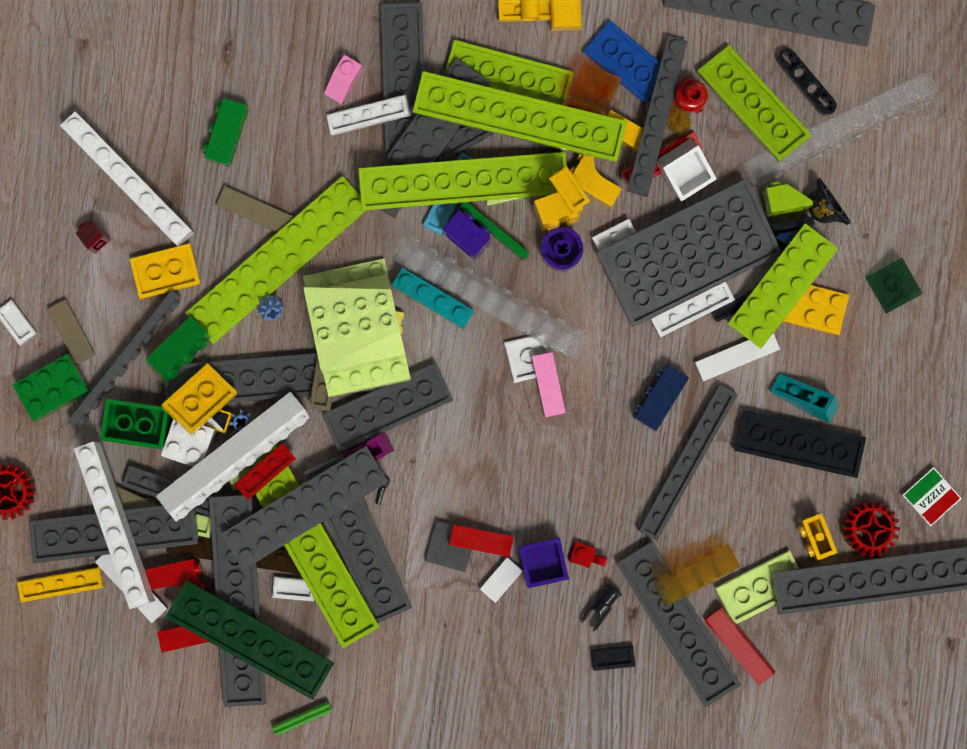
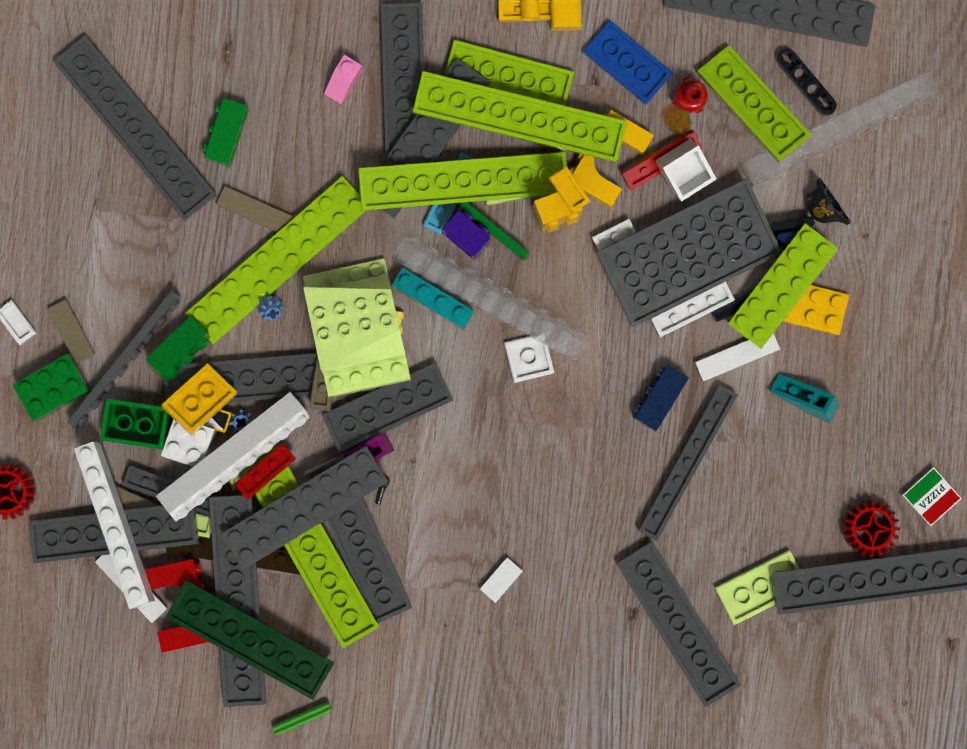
yellow tile [17,567,104,603] -> none
white brick [60,112,194,246] -> none
dark red slope [76,220,111,254] -> none
yellow plate [129,243,201,300] -> none
white tile [272,576,315,601] -> none
white tile [326,95,411,136] -> none
dark grey tile [425,521,472,572] -> none
dark grey tile [437,126,493,162] -> none
red tile [448,524,514,557] -> none
dark purple piece [518,537,569,588] -> none
bright pink tile [532,351,566,417] -> none
dark purple brick [541,228,583,272] -> none
clear orange piece [563,61,621,115] -> none
red plate [569,542,608,568] -> none
black piece [581,583,622,632] -> none
black tile [591,645,635,671] -> none
dark grey plate [627,36,688,197] -> none
clear yellow brick [654,543,740,606] -> none
red tile [705,607,776,685] -> none
black plate [734,410,866,478] -> none
lime slope [761,182,813,218] -> none
yellow brick [798,513,838,560] -> none
clear green slope [866,257,923,314] -> none
none -> dark grey plate [53,35,217,221]

